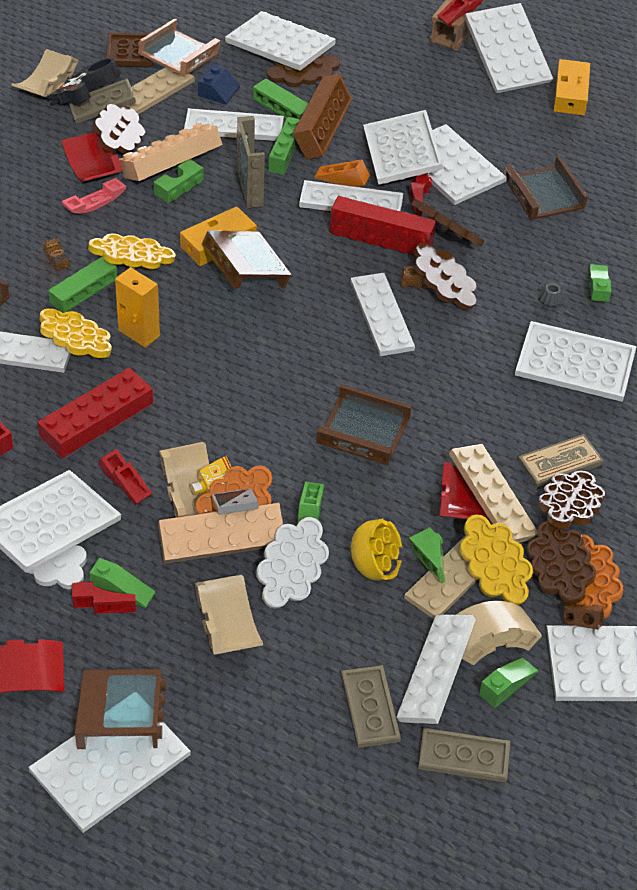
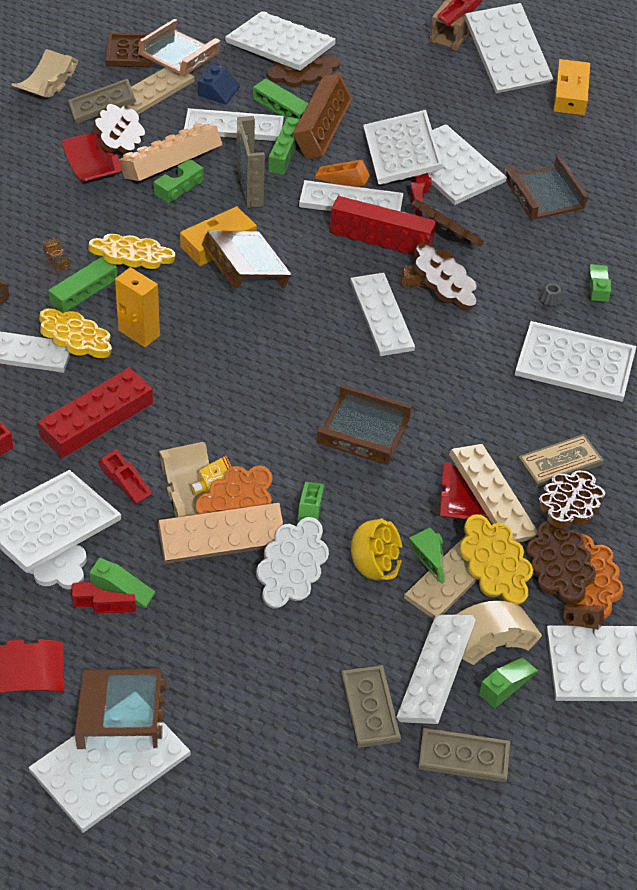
black animal [46,58,120,106] -> none
coral slope [62,178,126,214] -> none
tan panel [195,575,263,655] -> none
light grey tile [212,488,259,515] -> none

